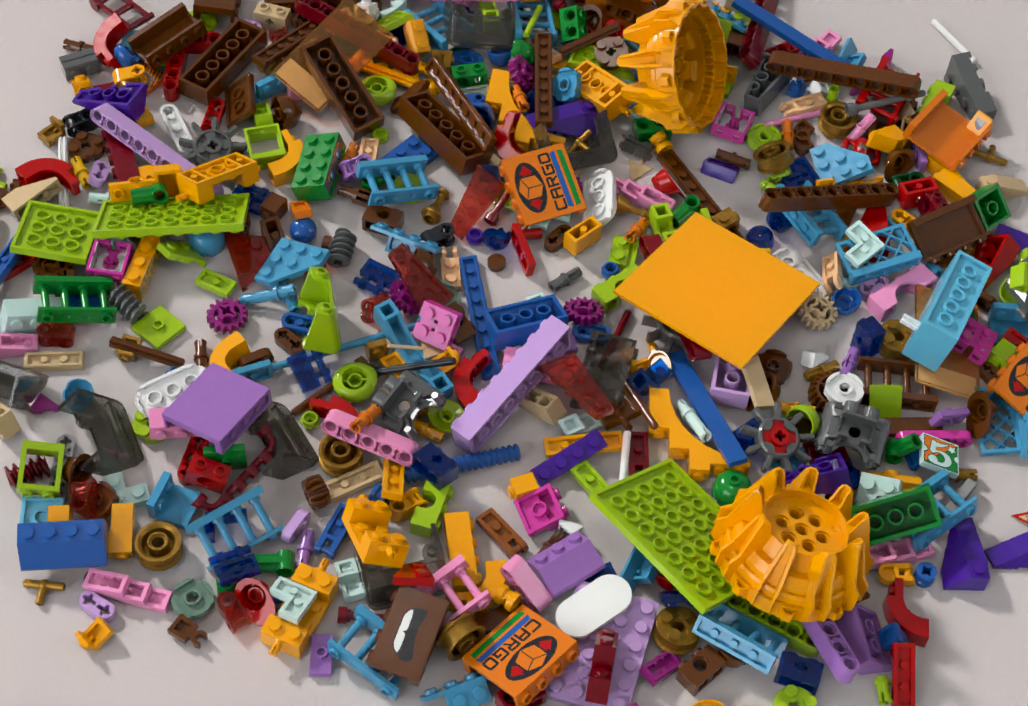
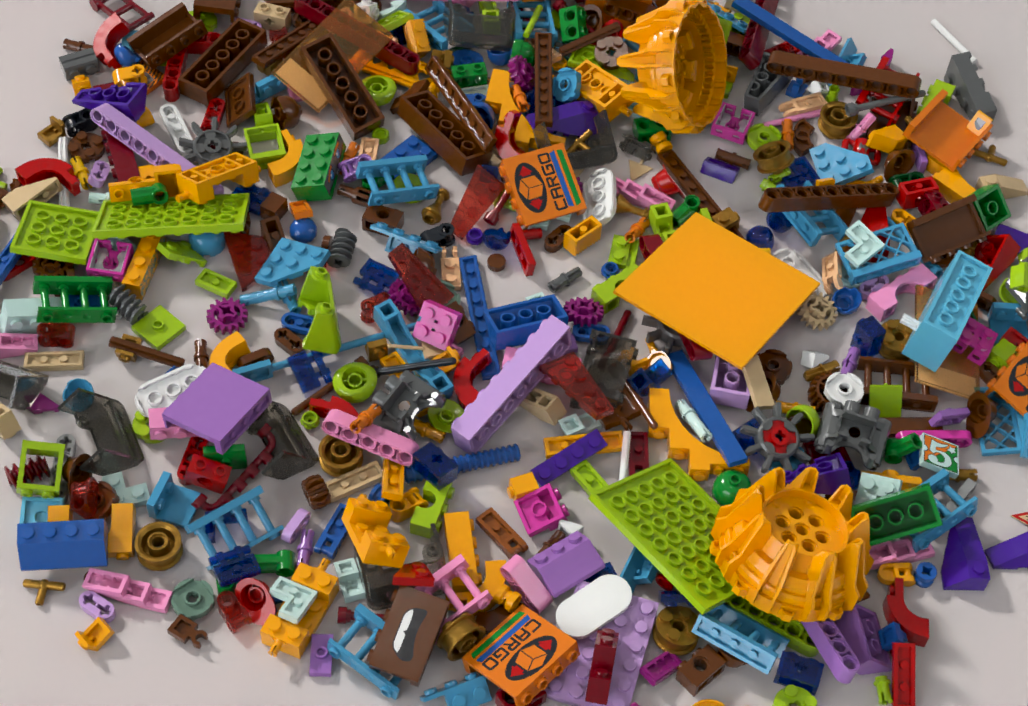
tan piece [897,100,916,132] -> none

